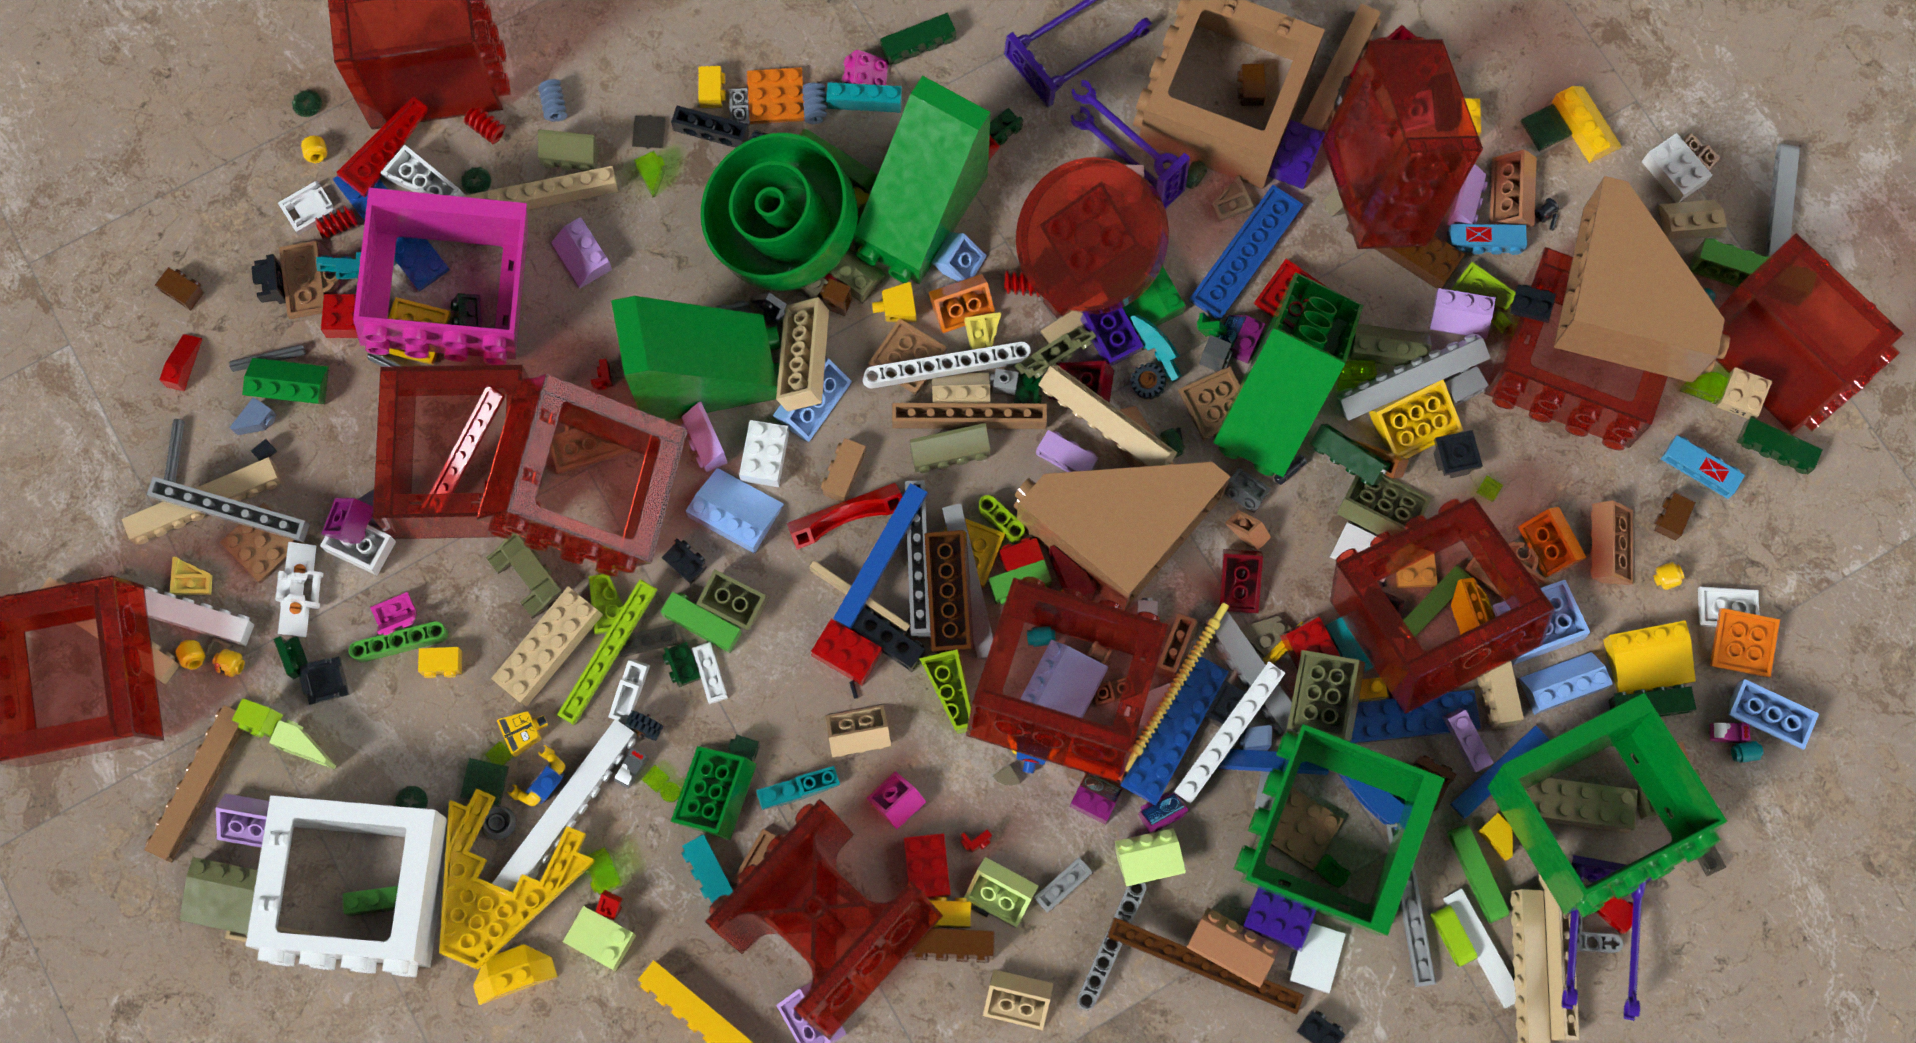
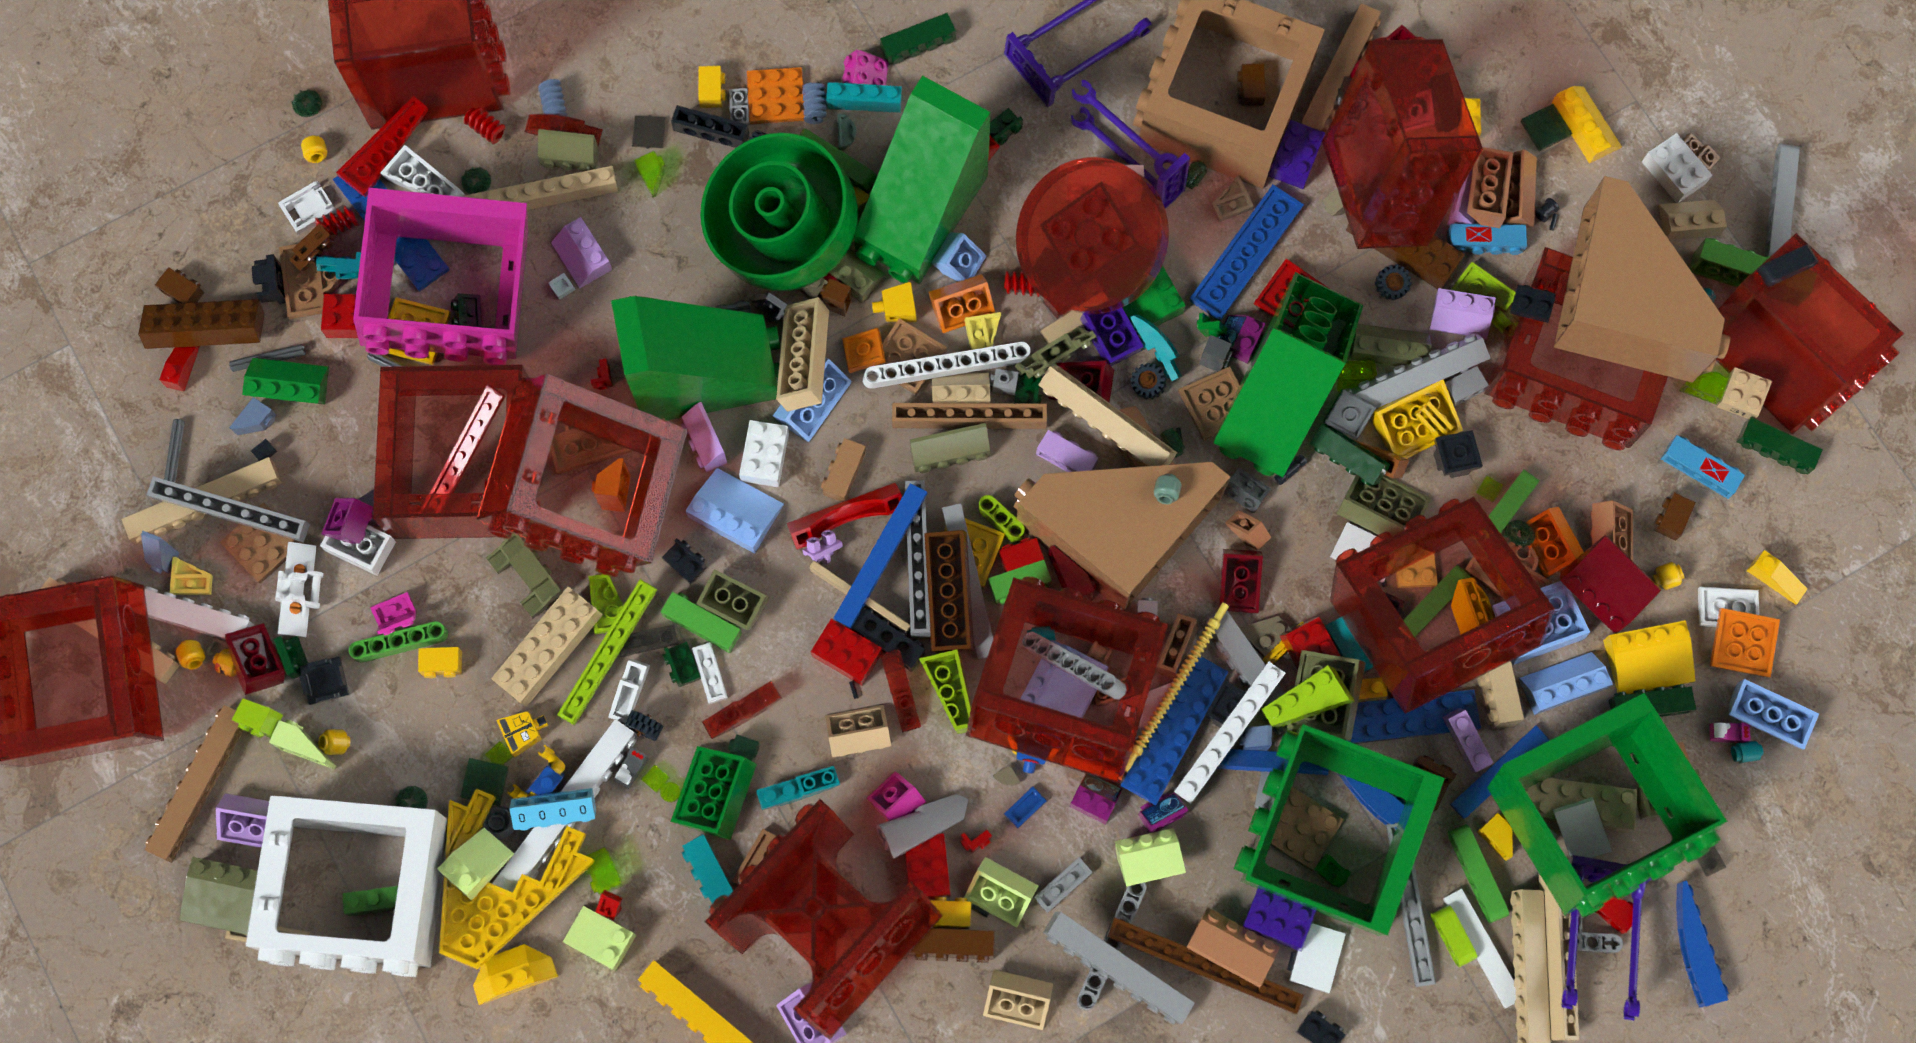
none -> reddish brown brick [138,299,265,349]
none -> sand blue slope [141,531,179,574]
none -> dark red slope [225,623,285,695]
none -> reddish brown piece [289,224,337,272]
none -> yellow head [318,729,351,755]
none -> yellowish green slope [437,828,514,900]
none -> medium azure brick [510,788,596,830]
none -> clear red slope [525,114,603,147]
none -> light aqua tile [548,273,575,300]
none -> orange slope [591,458,631,512]
none -> clear red slope [702,681,782,739]
none -> lavender hips [803,530,843,564]
none -> sand green tile [837,113,857,150]
none -> orange tile [842,328,886,373]
none -> light grey panel [876,794,968,859]
none -> clear red slope [880,649,921,733]
none -> blue tile [1004,786,1047,829]
none -> light grey beam [1022,632,1126,699]
none -> light grey brick [1043,912,1194,1025]
none -> sand green head [1154,474,1181,505]
none -> lime wedge [1262,666,1355,728]
none -> dark grey tile [1323,388,1376,440]
none -> black wheel [1375,265,1412,300]
none -> yellow tile [1414,400,1453,438]
none -> nougat slope [1467,146,1513,229]
none -> bright green beam [1472,469,1540,550]
none -> clear green gear [1504,520,1535,548]
none -> white tile [1553,797,1612,858]
none -> dark red slope [1560,535,1661,634]
none -> blue slope [1676,880,1729,1008]
none -> yellow slope [1746,550,1807,605]
none -> black beam [1757,244,1819,287]

